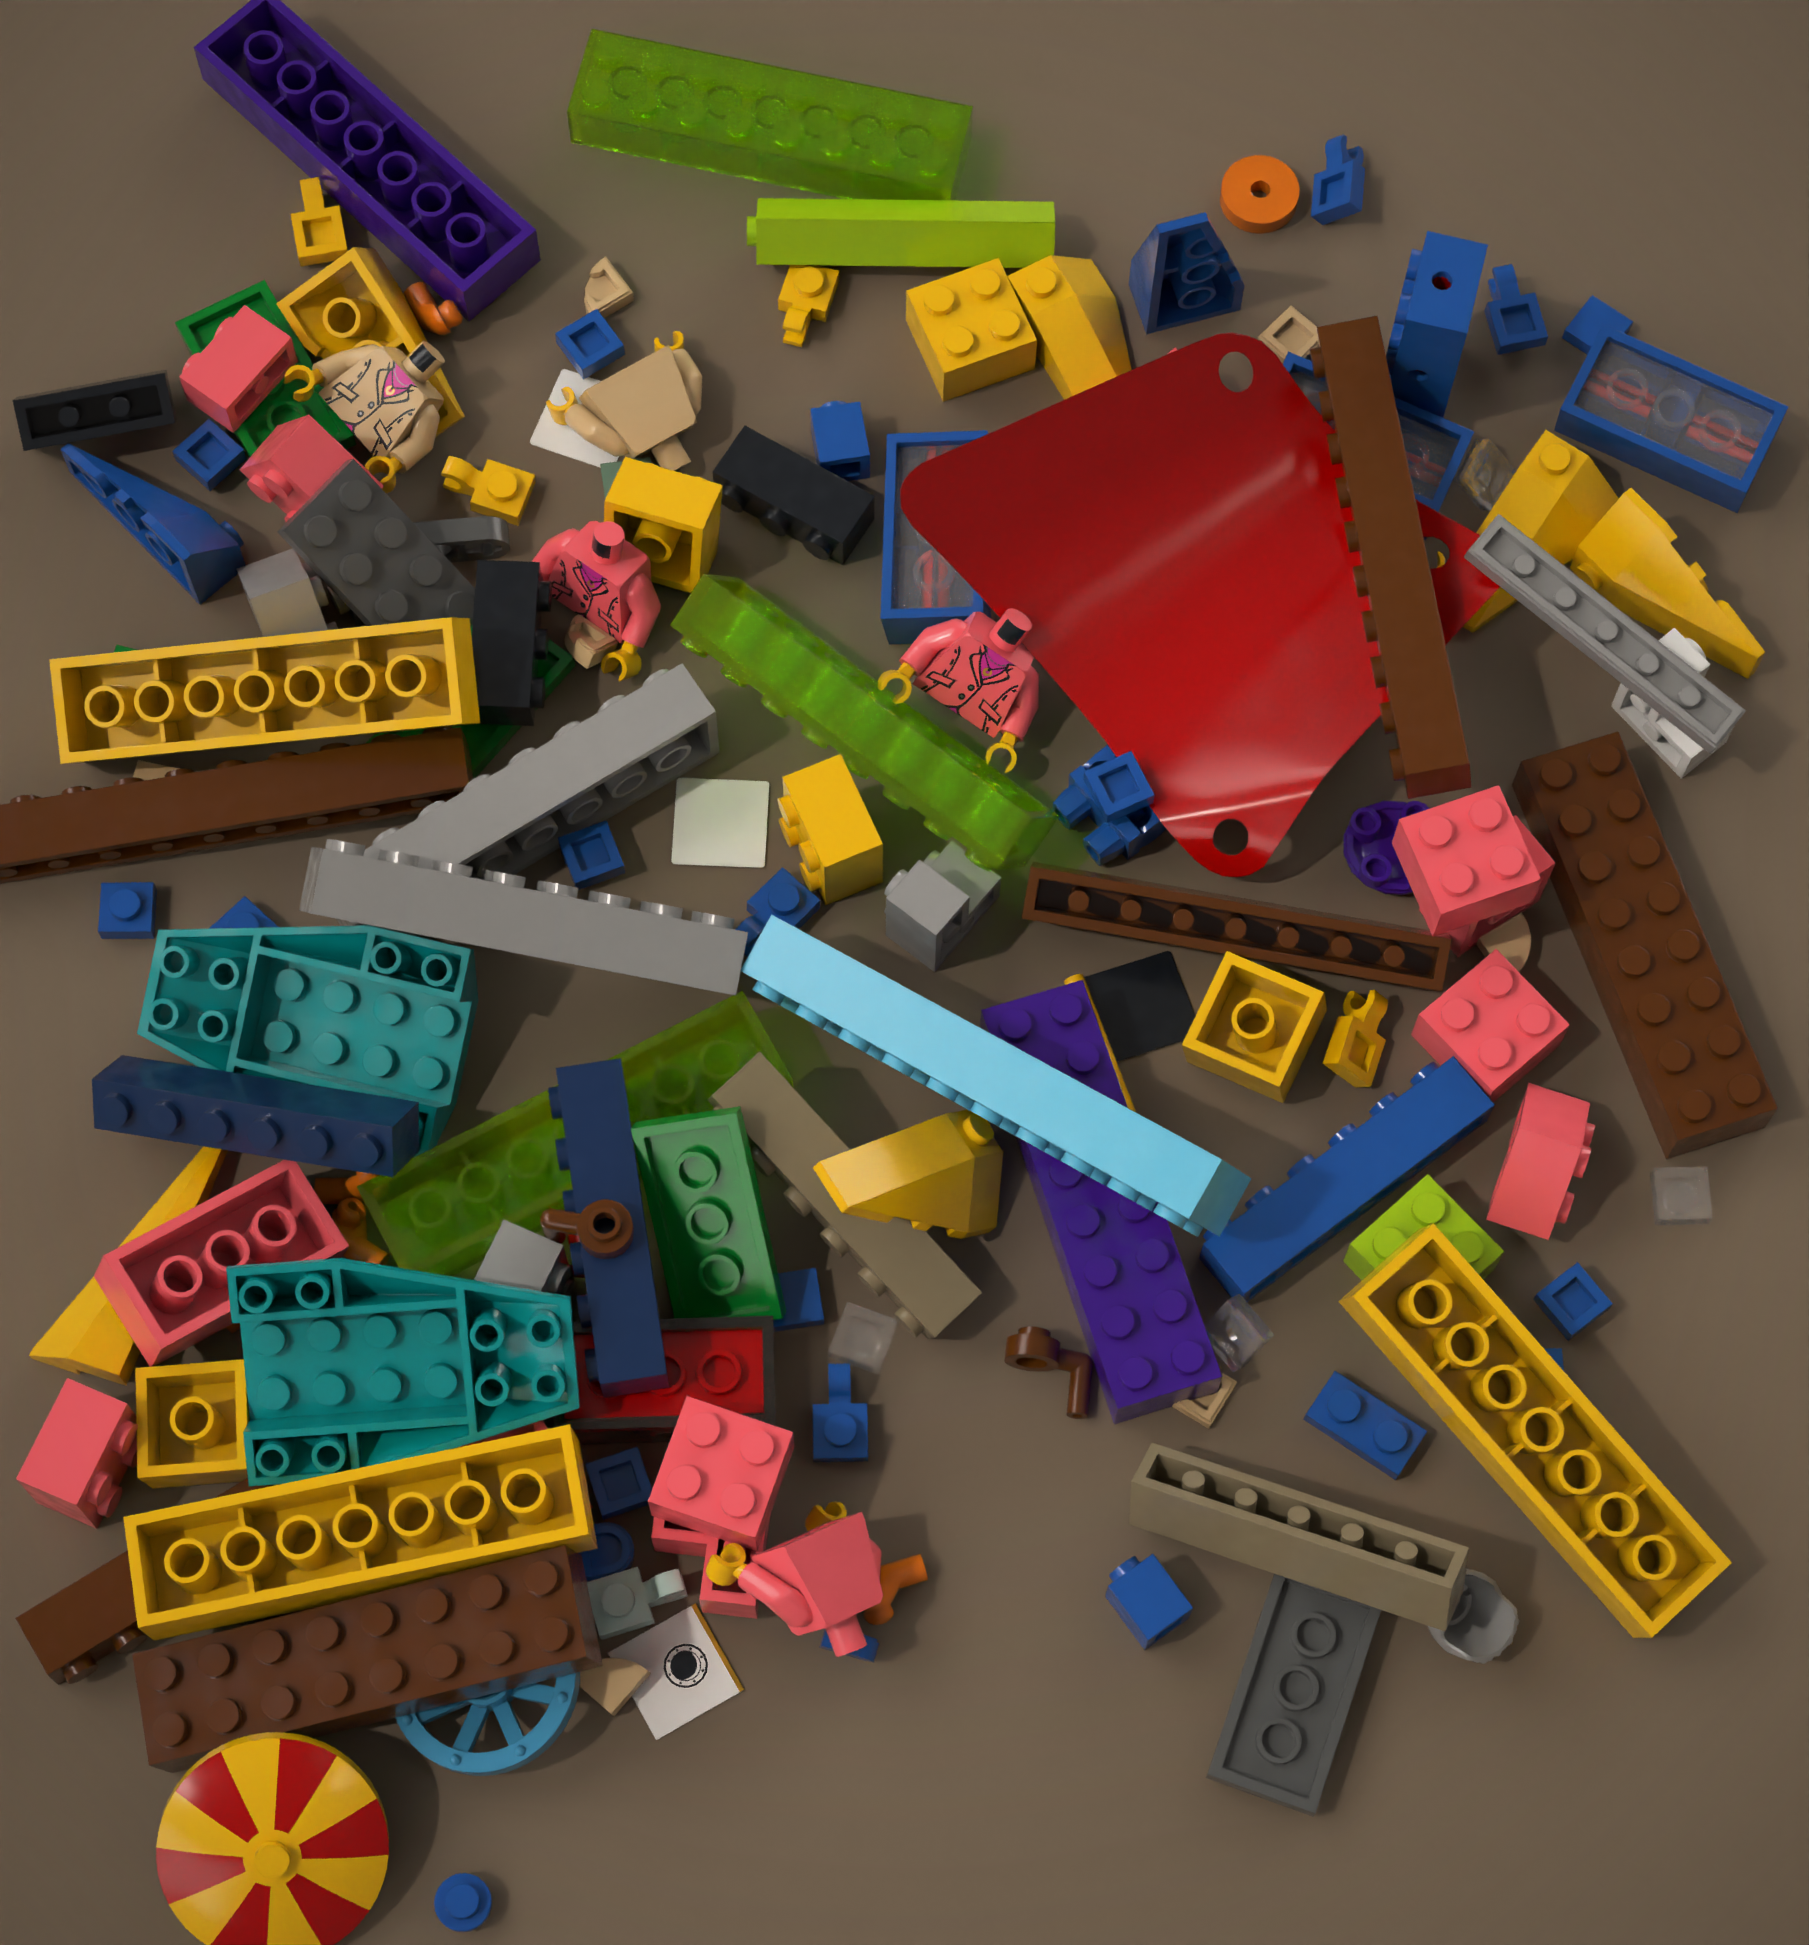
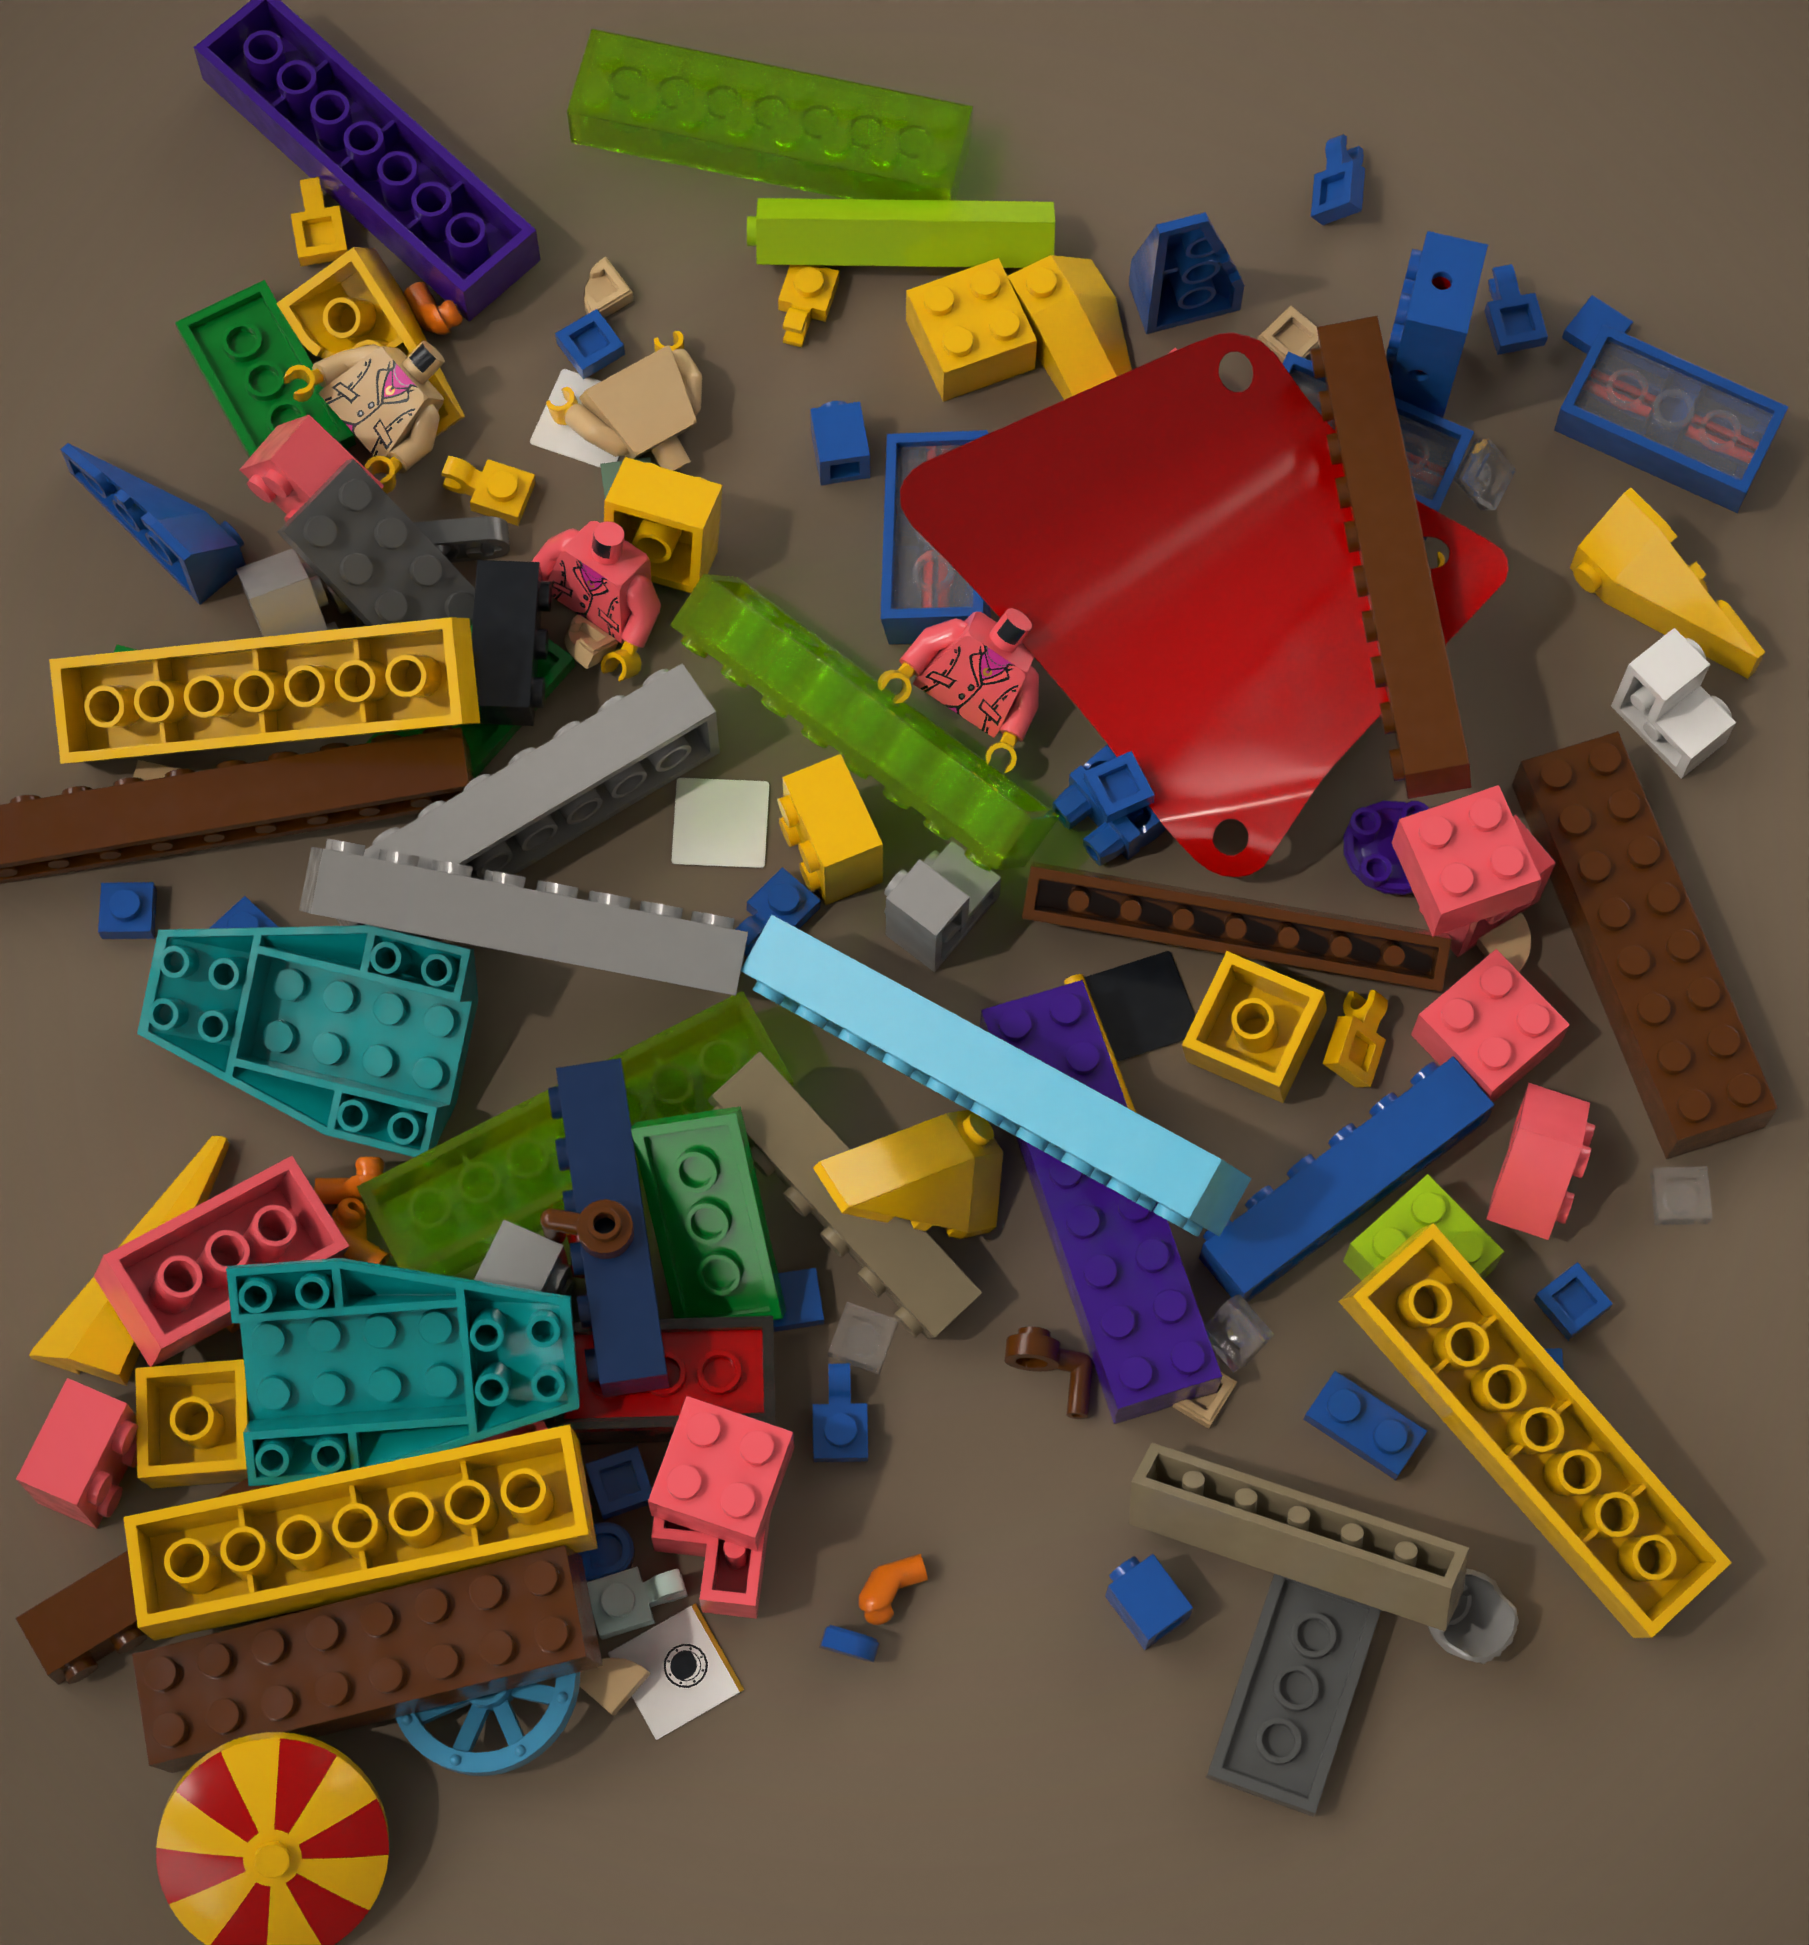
black brick [13,370,177,451] -> none
dark blue brick [92,1055,419,1177] -> none
blue plate [172,419,247,491] -> none
coral brick [179,305,298,433] -> none
blue plate [434,1873,492,1932] -> none
blue plate [557,820,625,890] -> none
coral torso [706,1501,883,1657] -> none
black brick [713,425,875,565] -> none
orange piece [1220,155,1300,234] -> none
yellow wedge [1463,430,1619,633] -> none
light grey tile [1464,514,1746,754] -> none

